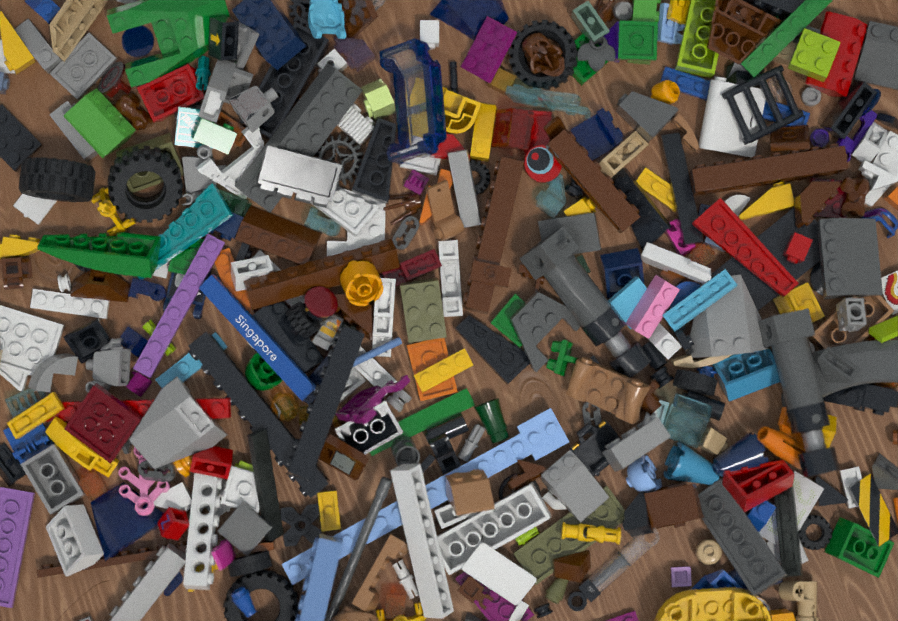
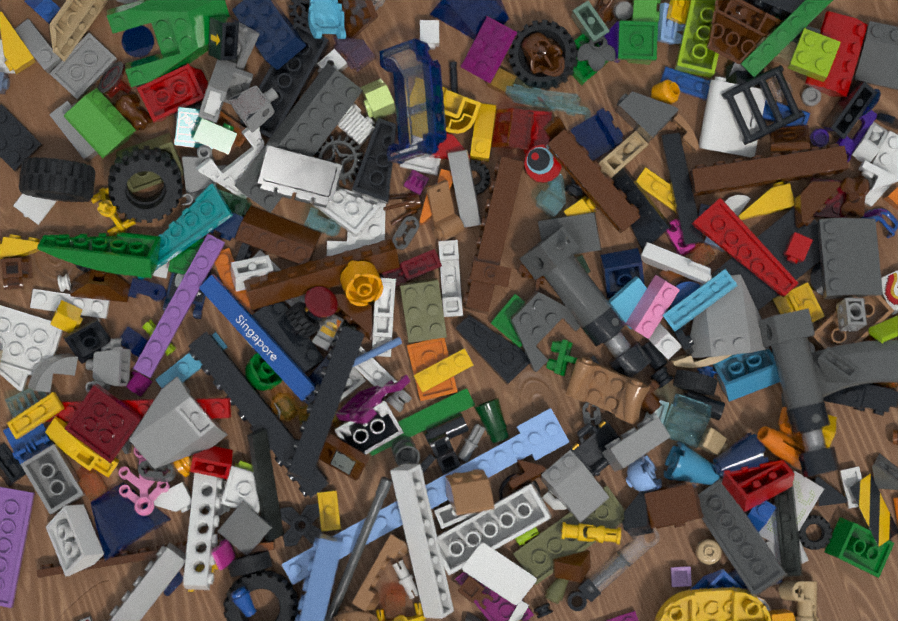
red brick [157,507,190,540] -> none
teal axle [196,55,211,91] -> none
none -> yellow brick [50,300,83,333]

